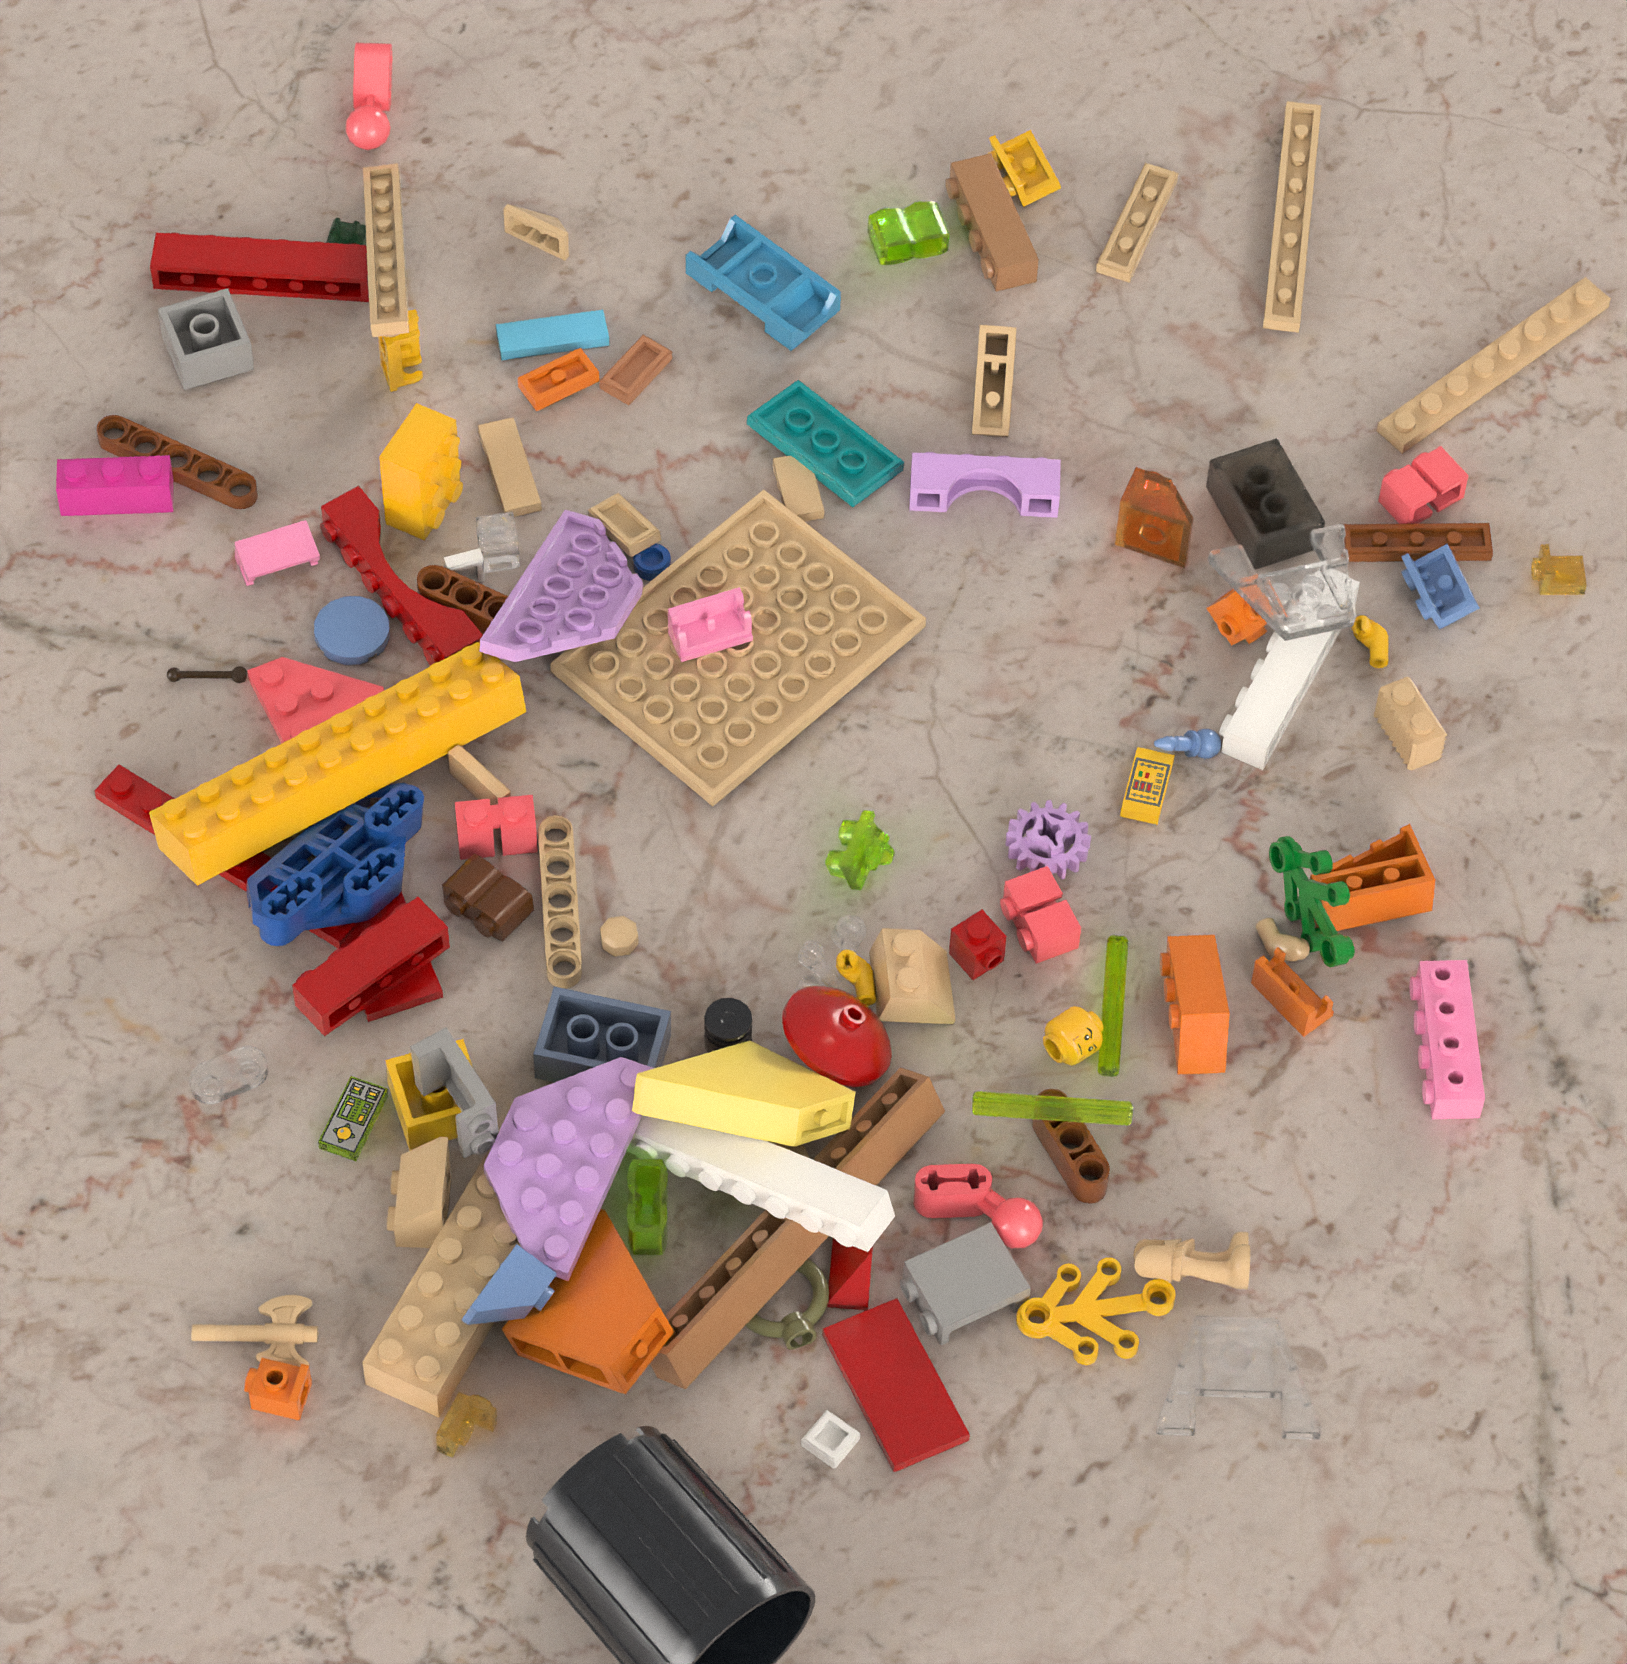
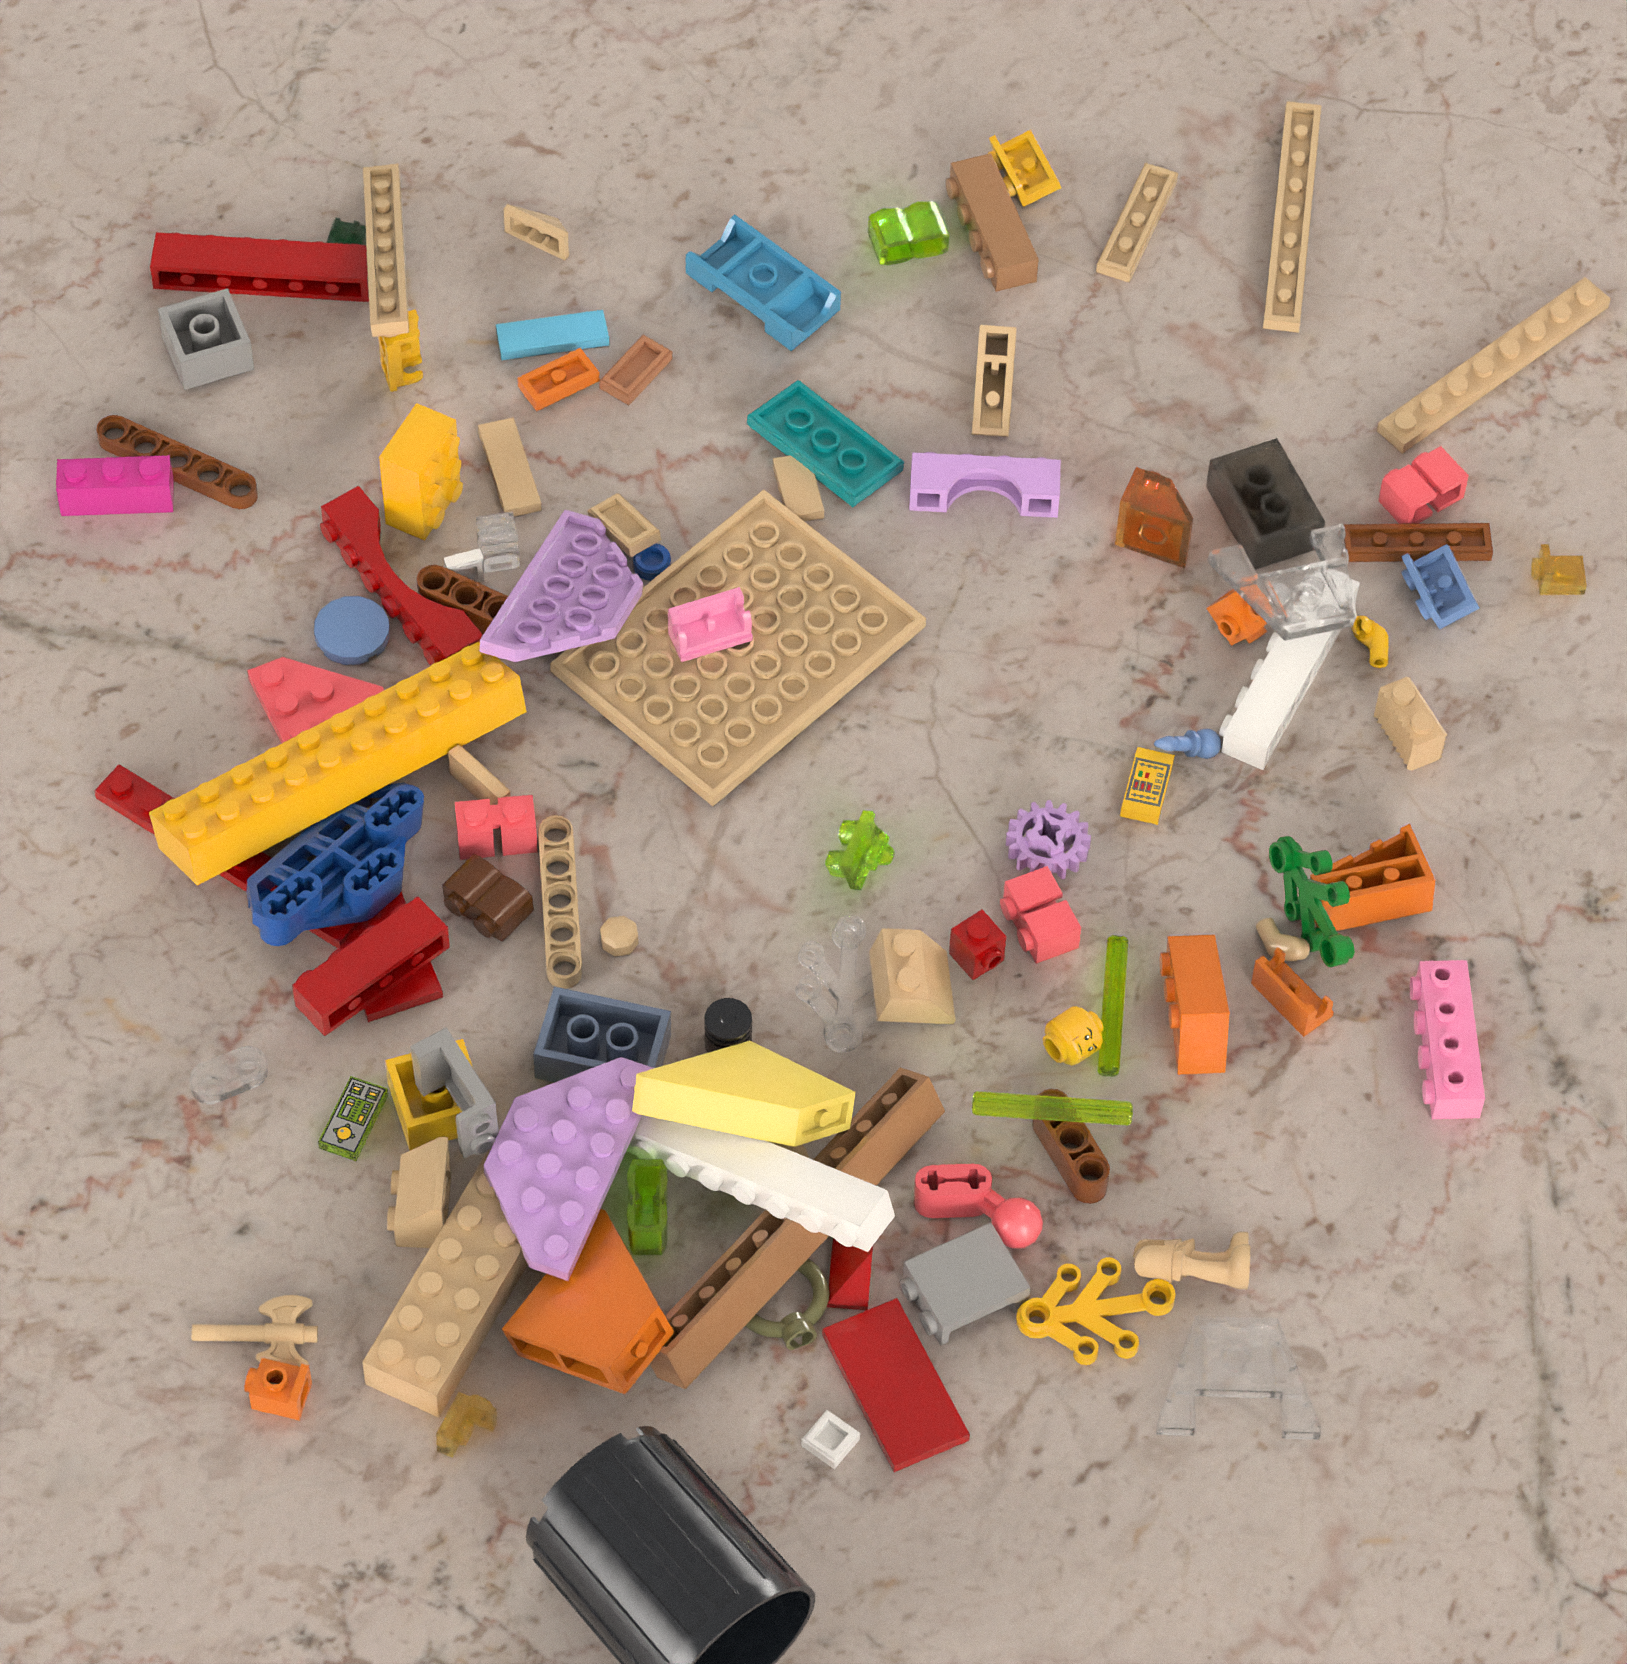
dark brown hinge [166,666,247,683] -> none
bright pink hinge [234,520,320,586] -> none
coral beam [345,42,393,151] -> none
medium blue slope [461,1244,557,1325] -> none
red dish [782,986,892,1087] -> none
yellow arm [836,949,876,1006] -> none

